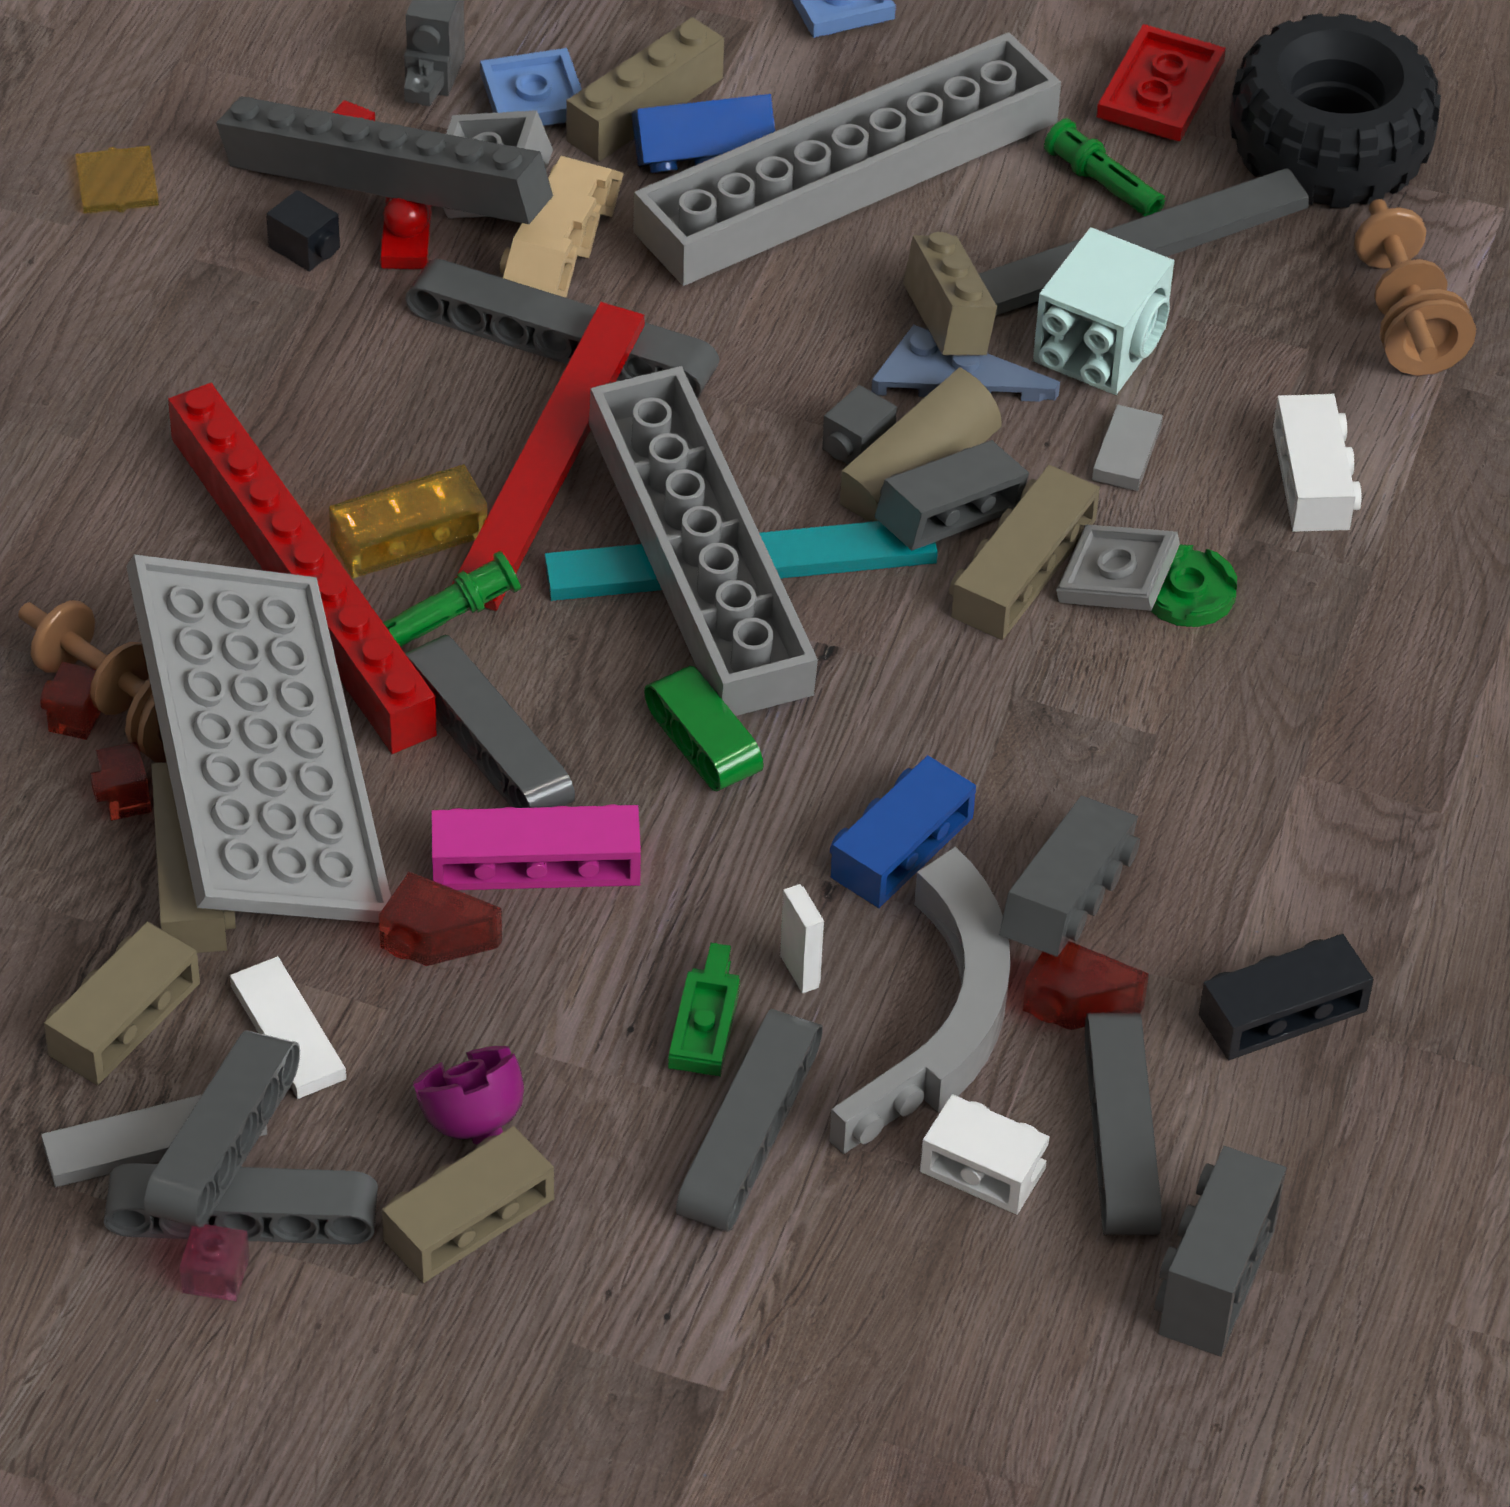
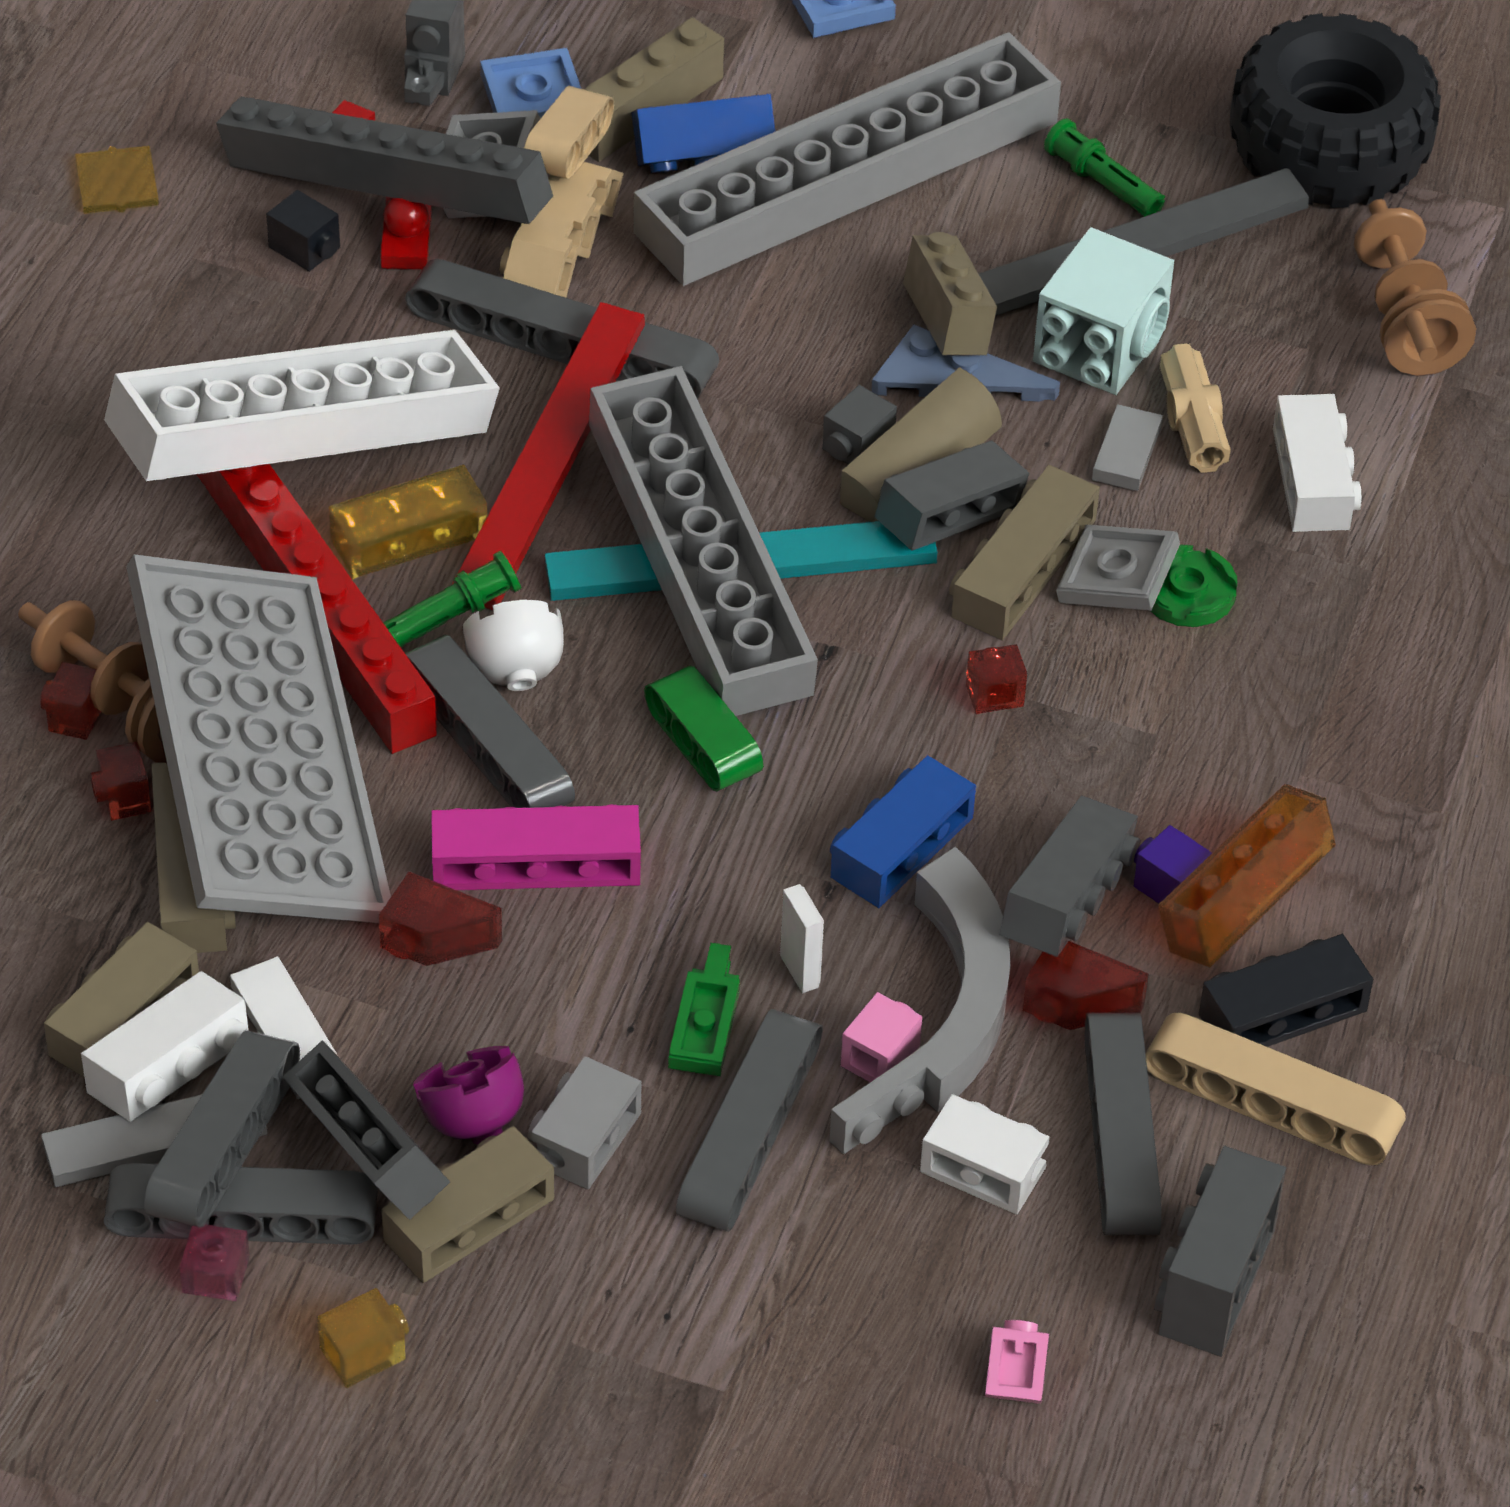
red plate [1096,24,1226,142] -> none
none -> white brick [81,971,249,1122]
none -> white brick [104,330,500,481]
none -> dark grey brick [283,1040,450,1220]
none -> clear yellow brick [317,1287,409,1388]
none -> white cylinder [463,600,564,691]
none -> tan beam [524,85,614,179]
none -> light grey brick [528,1056,642,1190]
none -> bright pink brick [841,992,922,1082]
none -> clear red plate [966,644,1027,714]
none -> bright pink bracket [985,1320,1049,1404]
none -> dark purple brick [1133,825,1219,919]
none -> tan beam [1146,1013,1406,1165]
none -> clear orange brick [1158,784,1336,968]
none -> tan piece [1160,344,1230,473]

